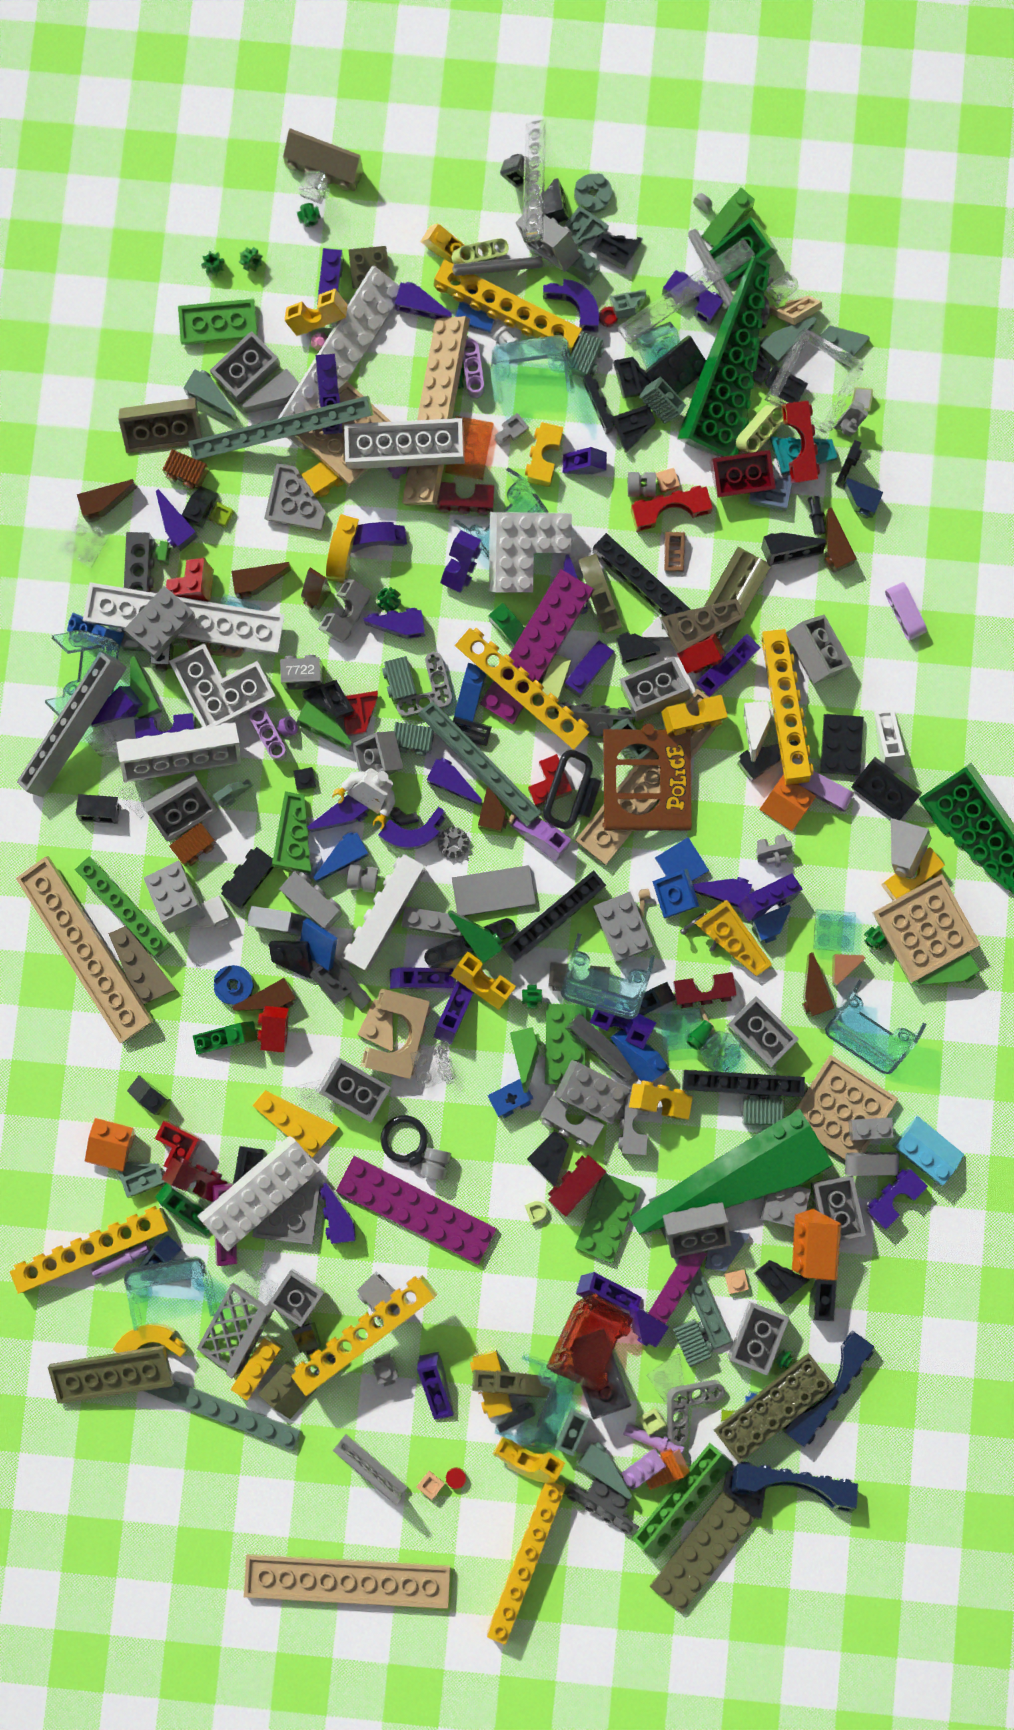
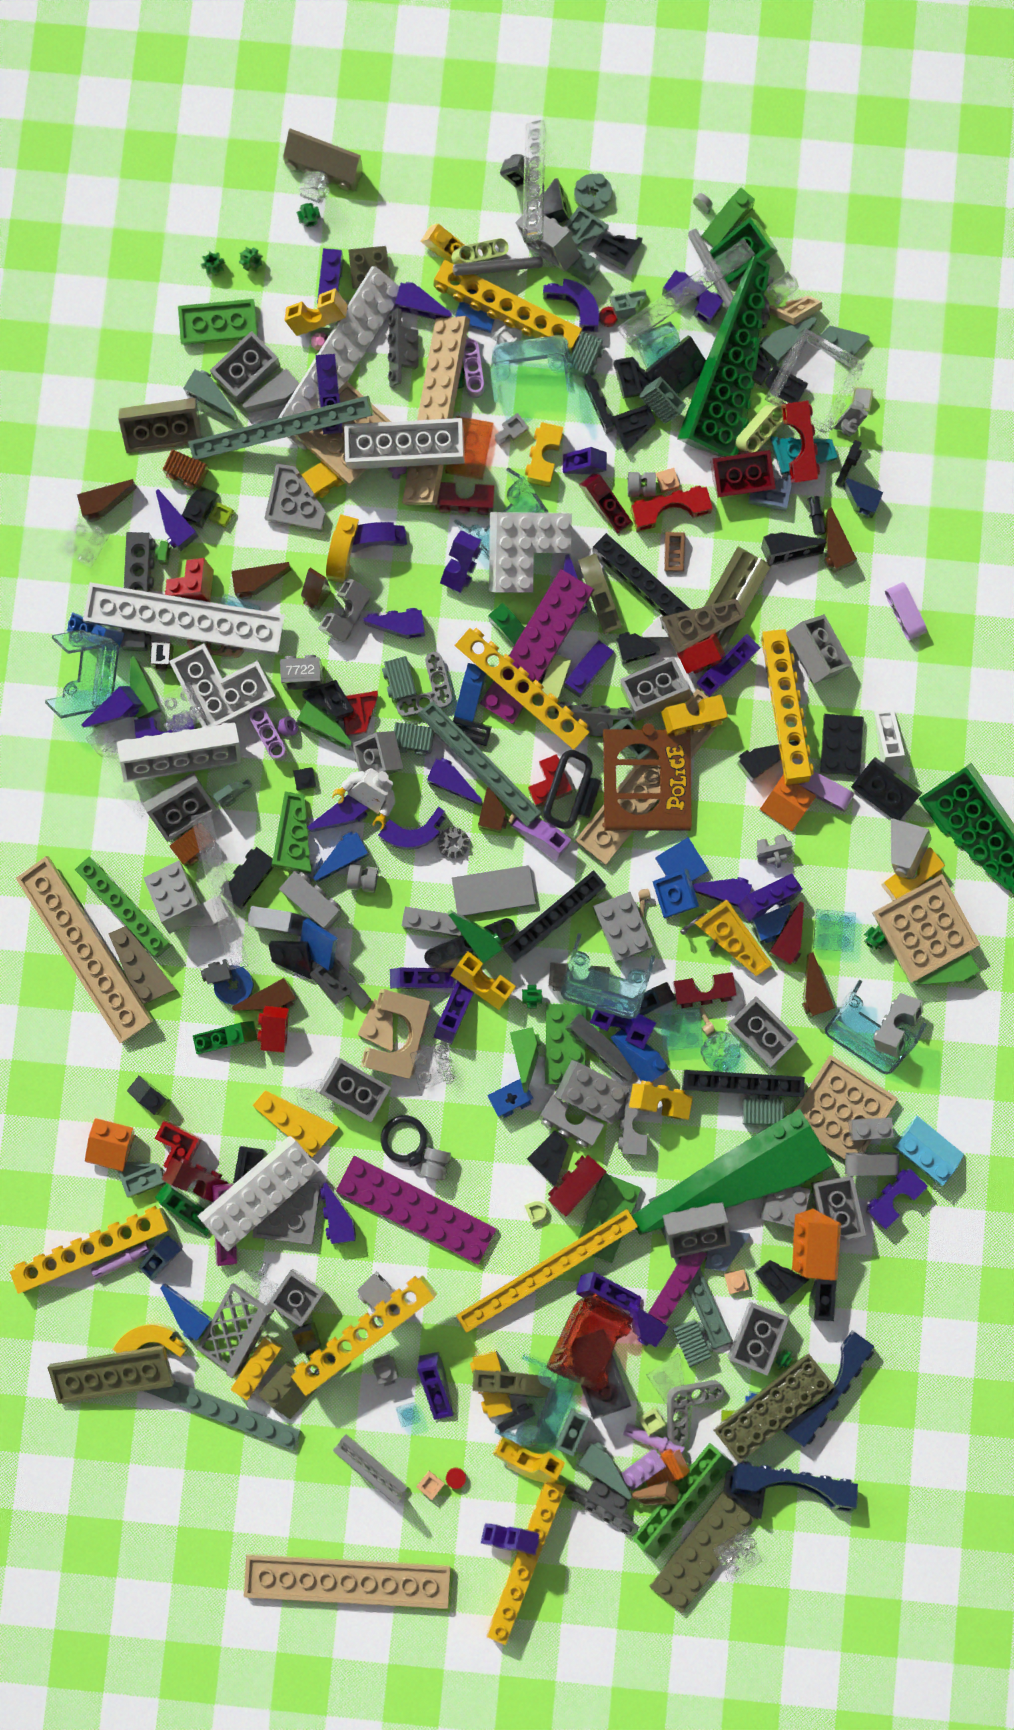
light grey brick [17,651,127,797] -> none
black hinge [75,794,120,824] -> none
light grey brick [124,586,195,660] -> none
clear light blue windscreen [124,1256,217,1331] -> none
white brick [343,854,426,973] -> none
green gear [377,587,401,612] -> none
dark grey arm [390,807,419,825] -> none
green cone [686,1020,714,1051] -> none
white slope [743,701,773,762] -> none
nougat slope [832,954,866,986] -> none
none -> clear hinge [158,682,207,732]
none -> blue slope [160,1283,213,1341]
none -> clear plate [191,812,249,970]
none -> dark grey brick [201,959,233,985]
none -> dark grey bracket [387,308,419,388]
none -> clear light blue plate [395,1401,421,1428]
none -> yellow plate [456,1209,638,1333]
none -> dark purple arch [480,1523,540,1555]
none -> dark red slope [579,473,632,534]
none -> medium nougat slope [632,1481,679,1506]
none -> clear hinge [713,1528,763,1583]
none -> dark red slope [768,901,804,966]
none -> light grey arch [873,993,924,1058]

